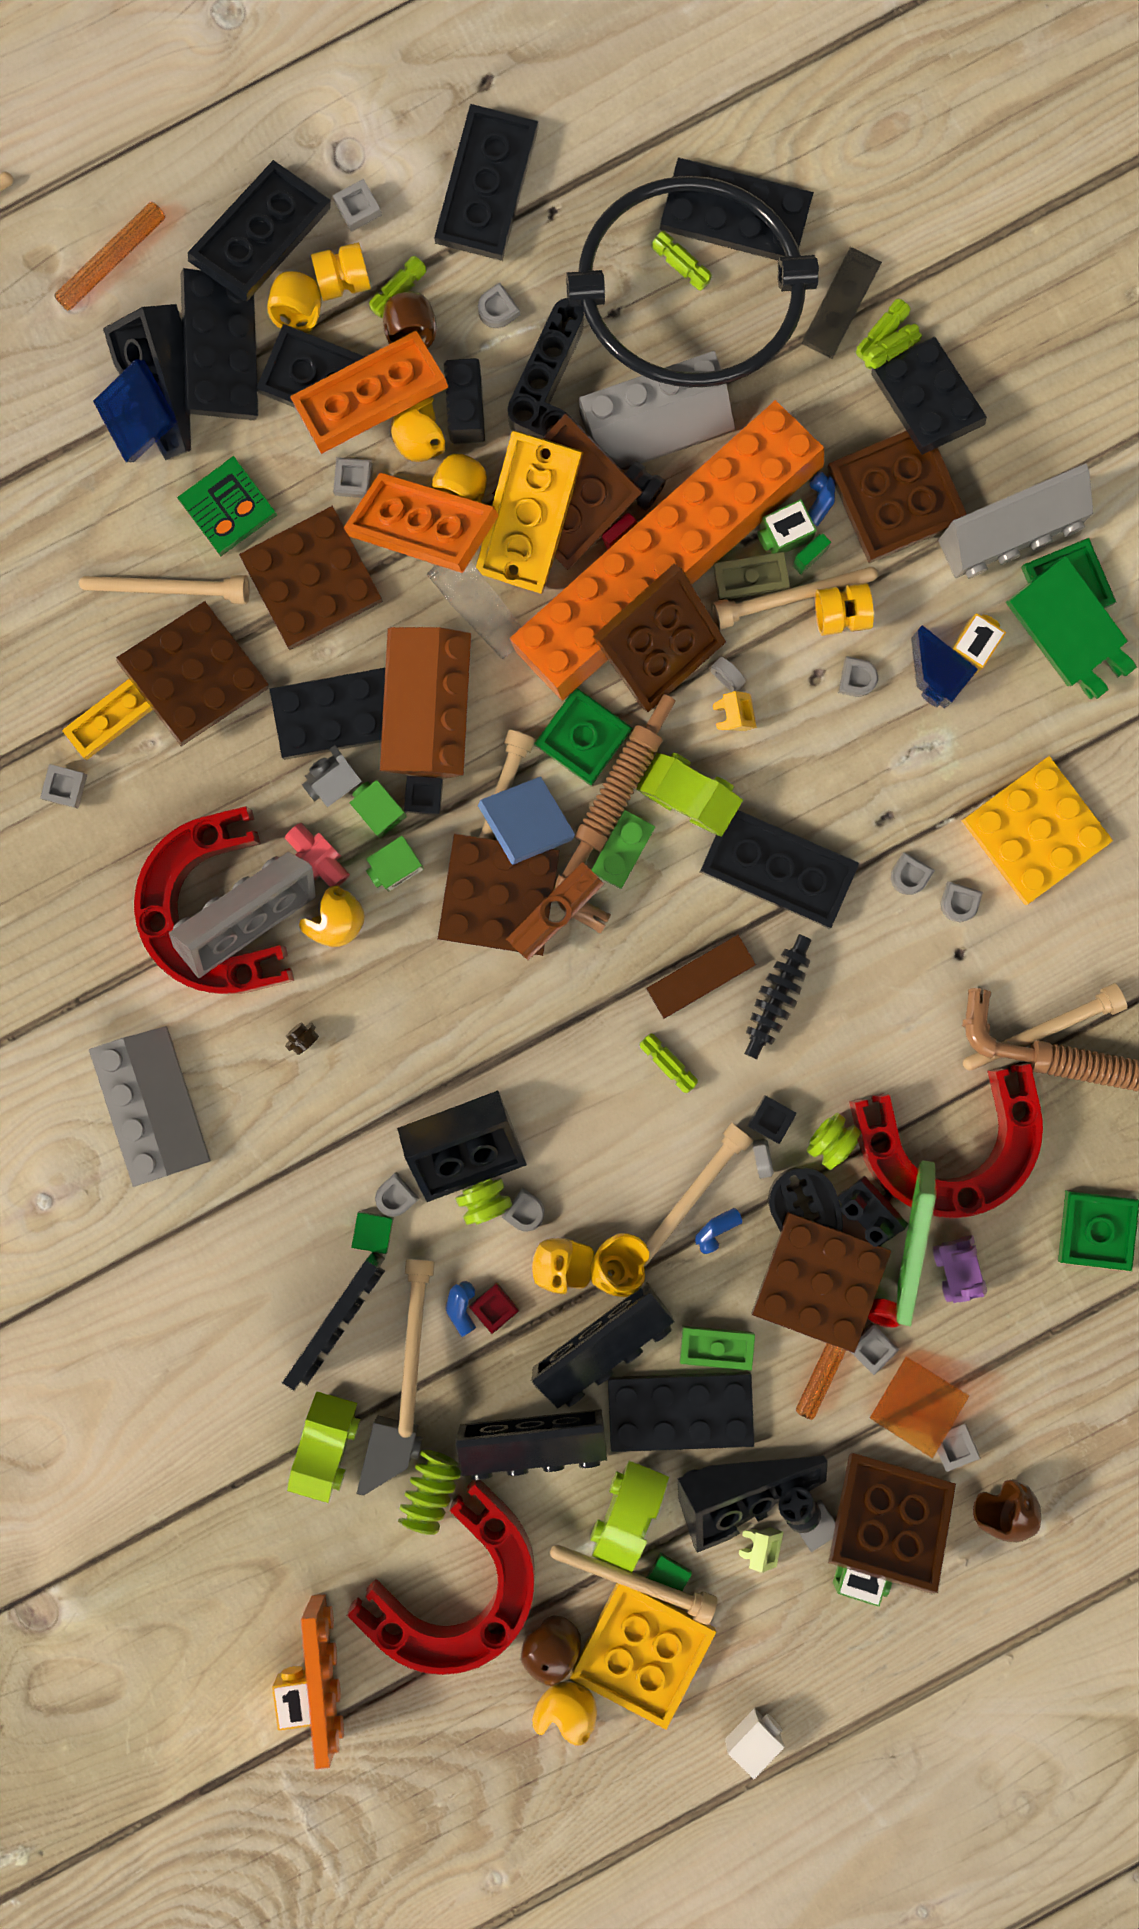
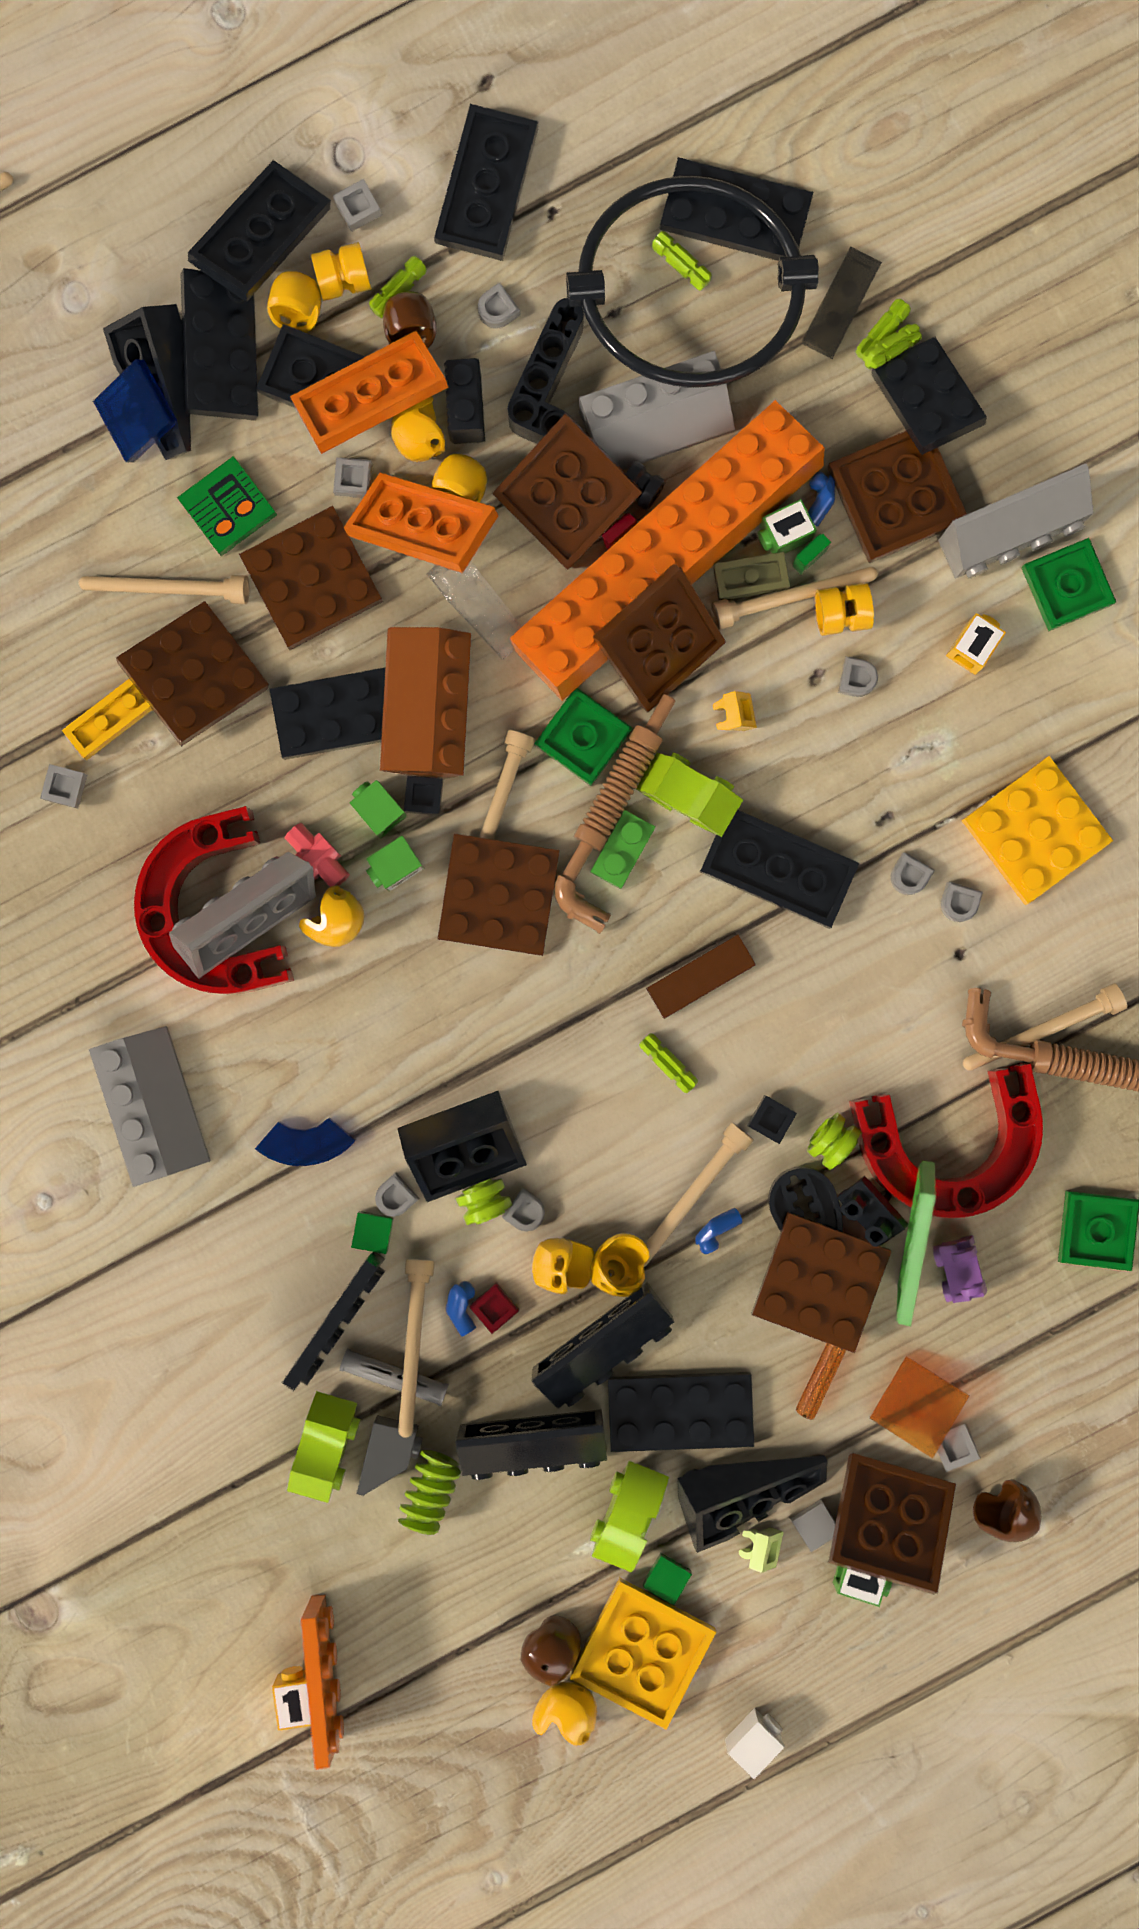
clear orange axle [54,202,165,311] -> none
dark brown plate [285,1022,319,1055] -> none
brick [302,745,362,807] -> none
red piece [347,1480,535,1675] -> none
yellow piece [474,430,583,594] -> none
medium blue tile [478,777,575,865] -> none
dark orange piece [506,862,604,961] -> none
tan piece [550,1545,717,1625] -> none
bright green plate [679,1326,755,1371] -> none
light grey tile [710,657,746,692] -> none
black piece [744,934,812,1060] -> none
light grey tile [753,1138,774,1179] -> none
black wheel [779,1487,821,1533] -> none
light grey tile [851,1323,899,1375] -> none
red tile [868,1299,901,1328] -> none
clear blue slope [911,625,978,709] -> none
green tile [1006,556,1137,699] -> none
none -> clear blue tile [255,1118,357,1166]
none -> light grey pin [340,1348,449,1406]

